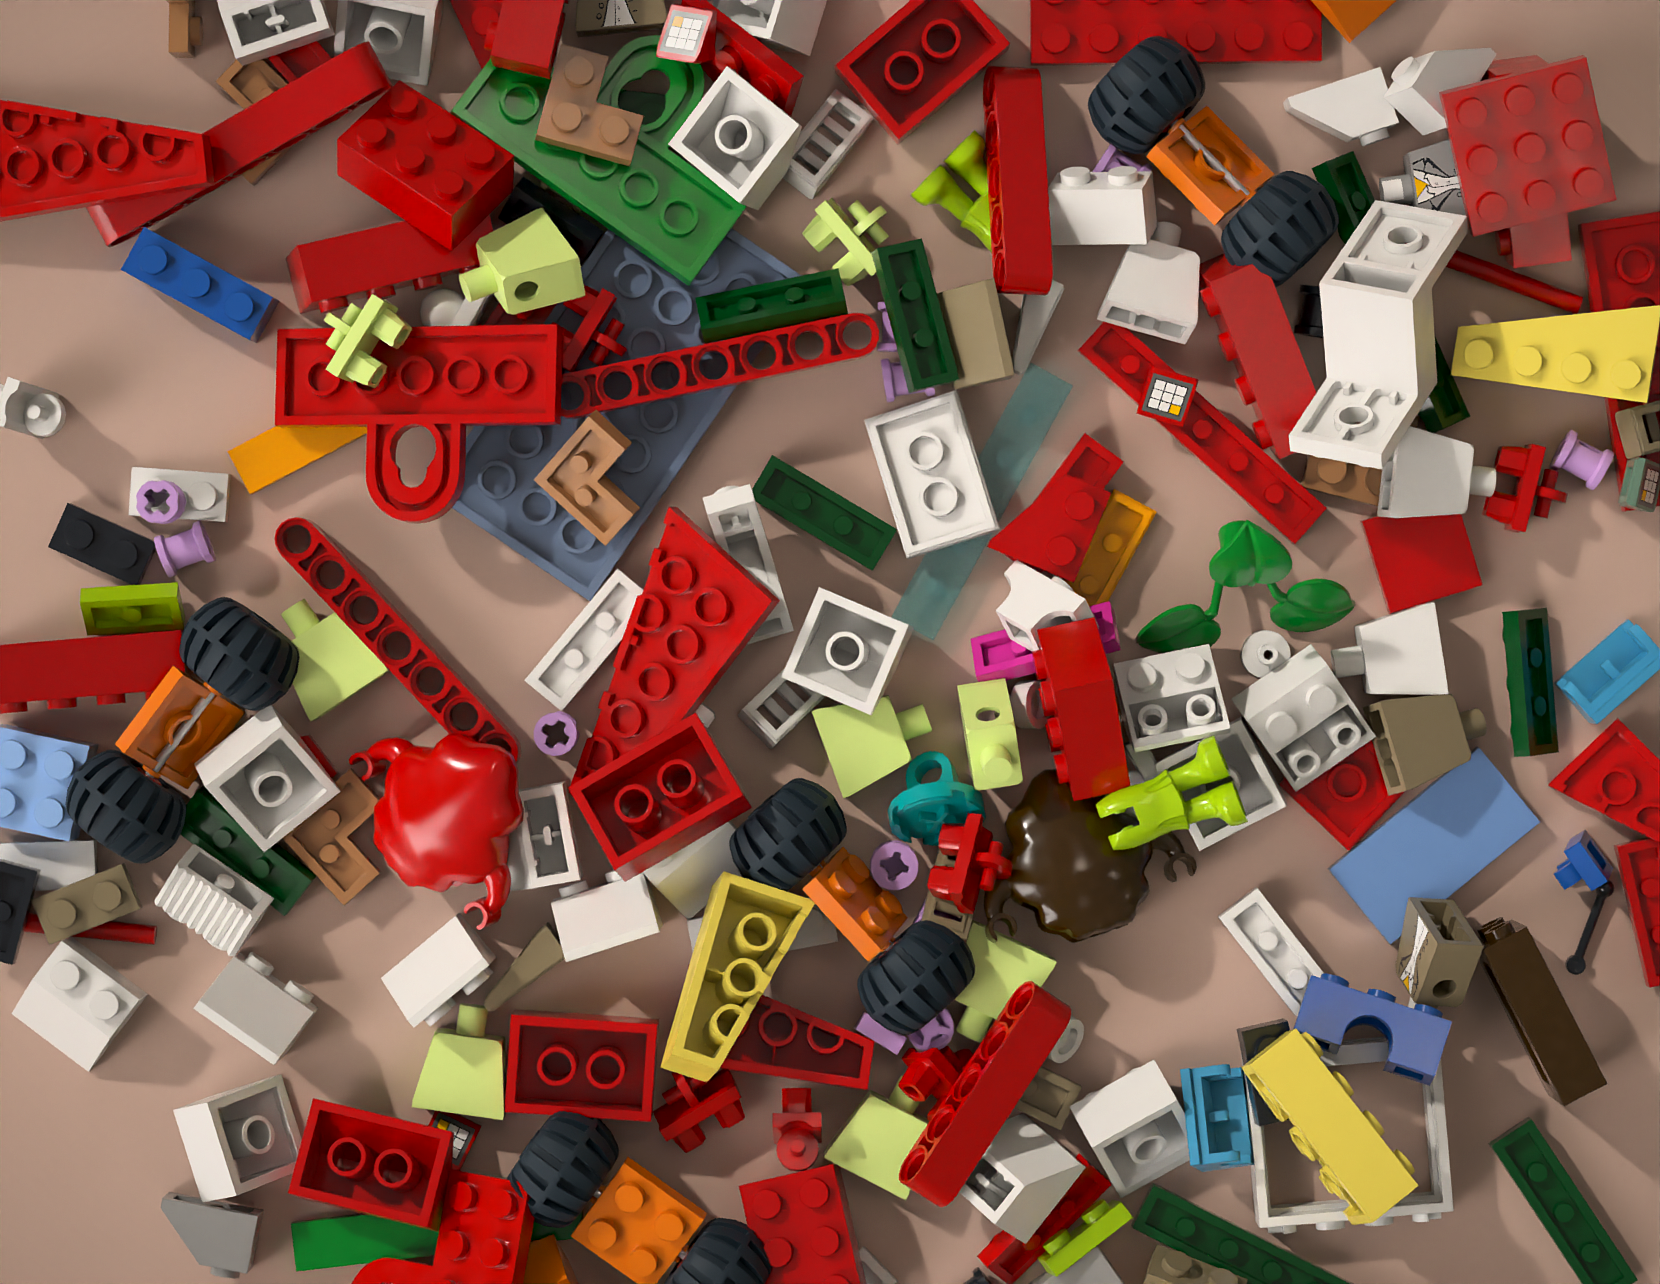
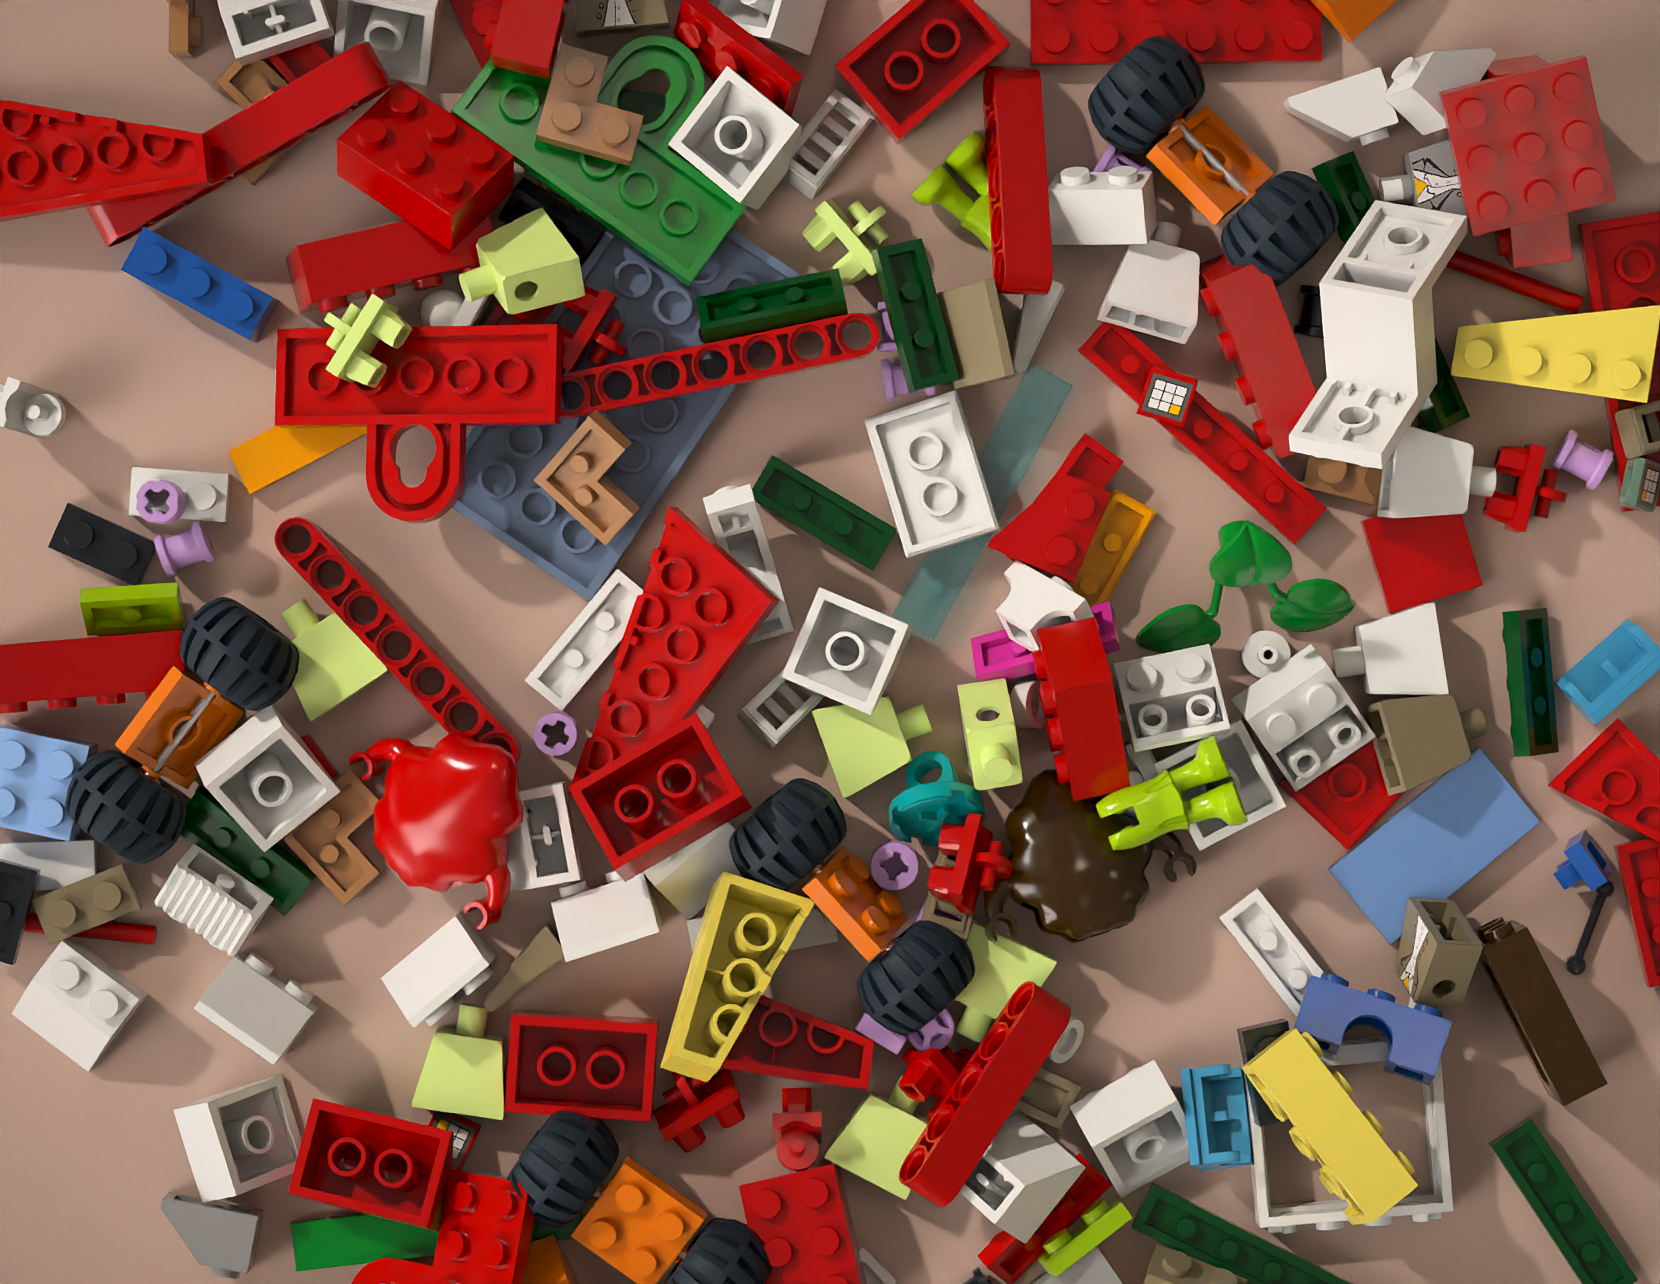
slope [656,3,717,64] -> none

